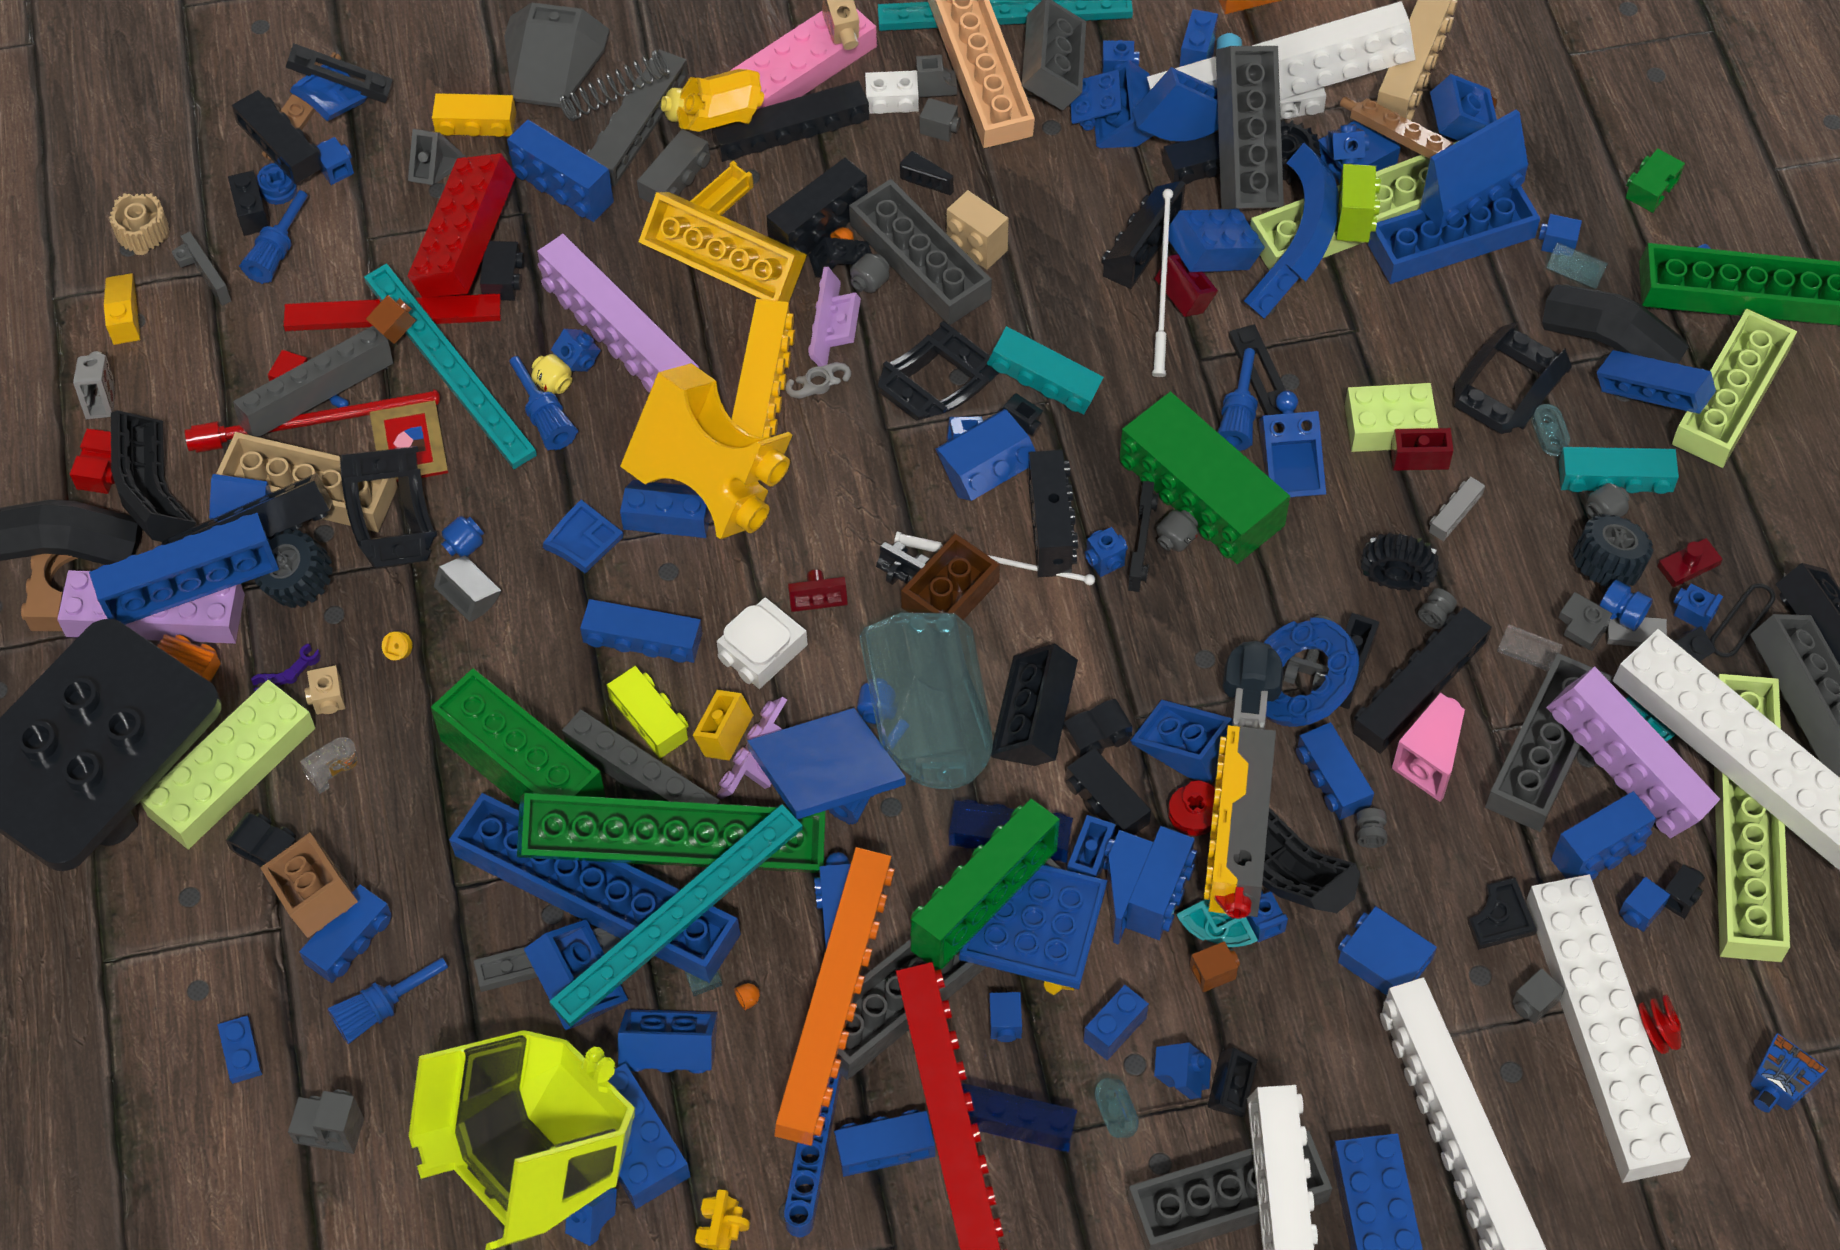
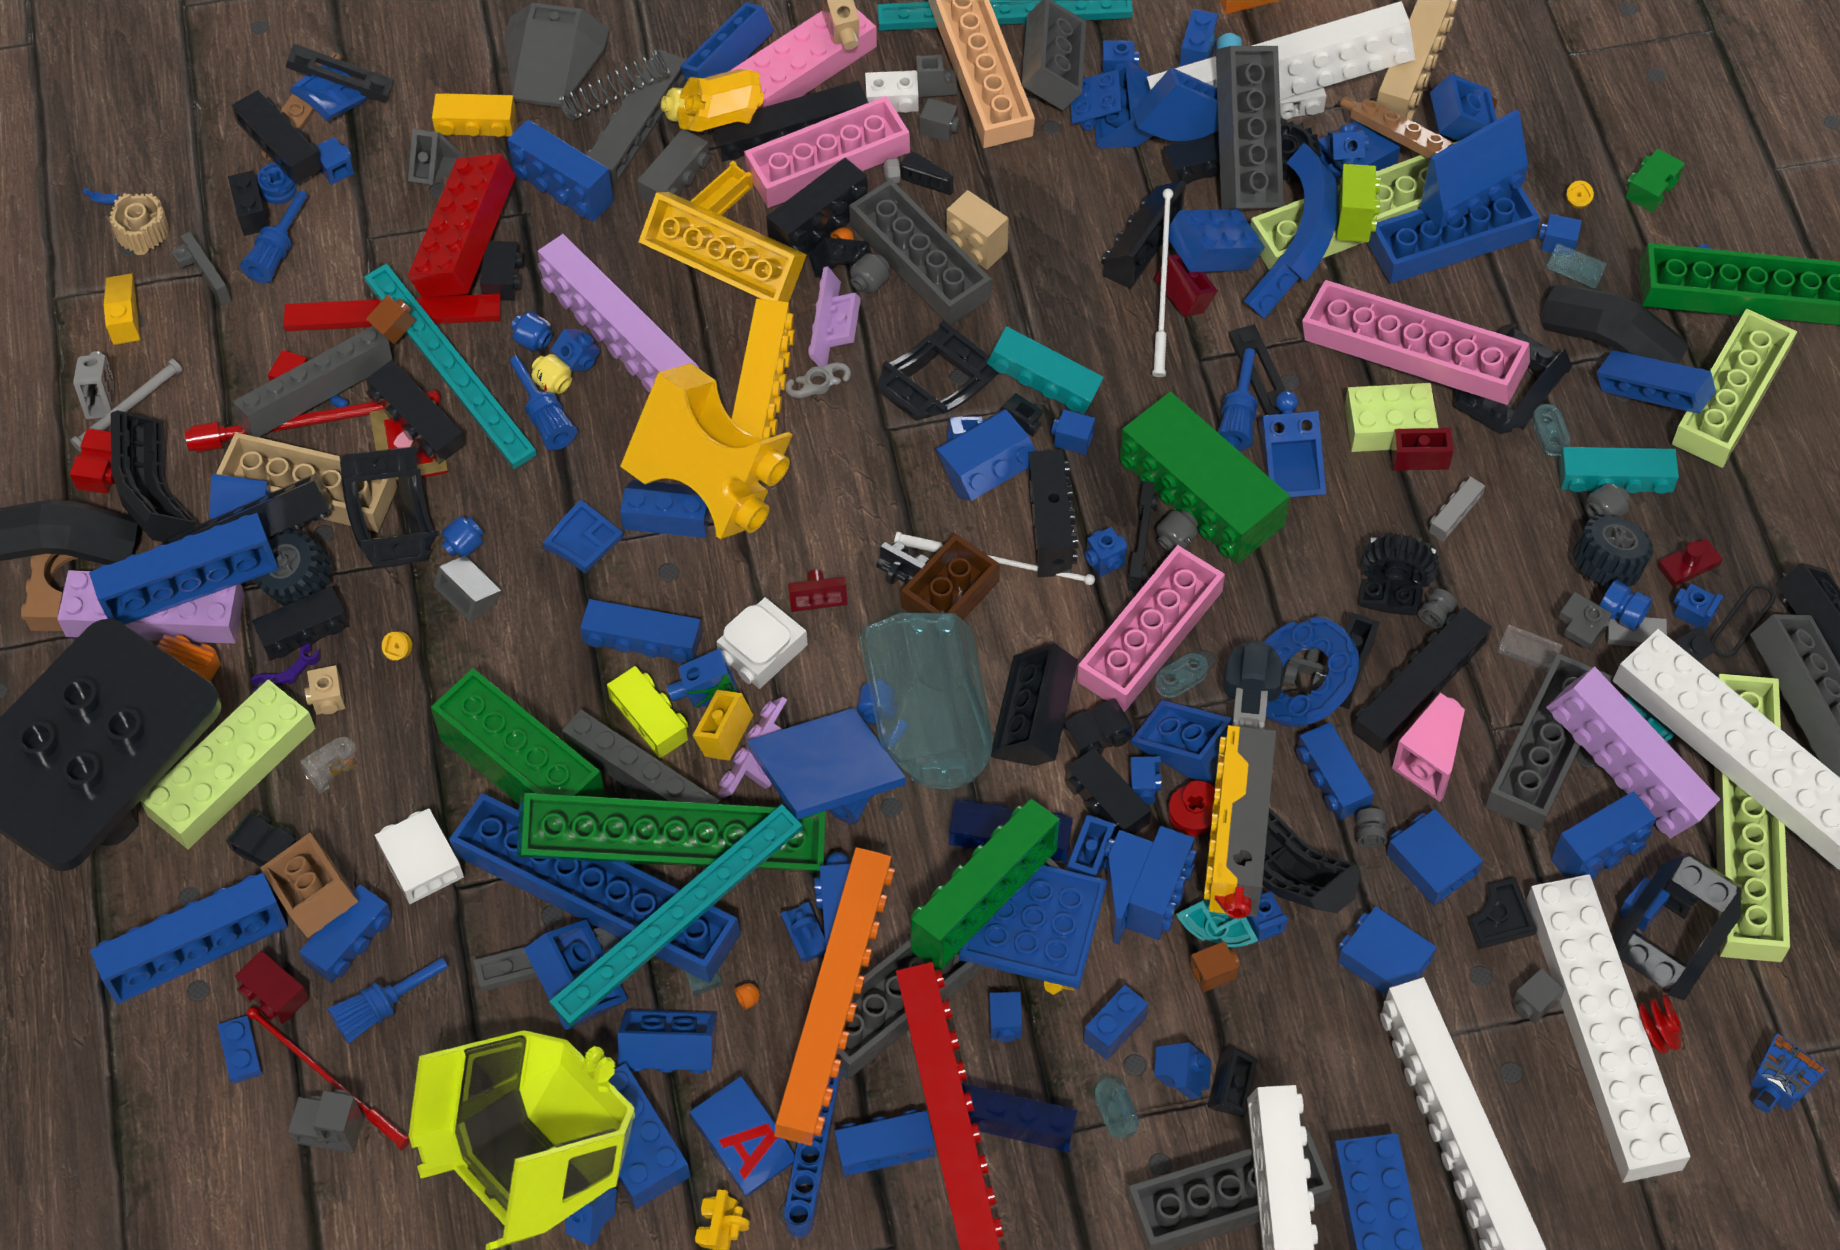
none -> light grey bar [70,359,183,452]
none -> blue piece [82,188,119,205]
none -> blue brick [90,873,288,1005]
none -> dark red brick [235,950,309,1025]
none -> red piece [246,1007,410,1150]
none -> black brick [252,586,350,661]
none -> black brick [366,360,465,464]
none -> white brick [375,808,464,905]
none -> blue head [511,311,553,352]
none -> blue torso [667,649,739,708]
none -> blue brick [680,2,774,81]
none -> blue slope [689,1077,795,1197]
none -> bright pink brick [744,96,910,208]
none -> blue hips [780,902,826,963]
none -> light grey tile [883,158,900,183]
none -> blue brick [1051,410,1095,455]
none -> bright pink brick [1077,545,1225,712]
none -> blue brick [1129,757,1161,805]
none -> clear light blue plate [1155,653,1208,698]
none -> bright pink brick [1302,280,1530,405]
none -> black slope [1359,579,1423,615]
none -> blue brick [1386,809,1483,906]
none -> yellow tile [1566,181,1594,209]
none -> black wedge [1612,852,1742,1000]

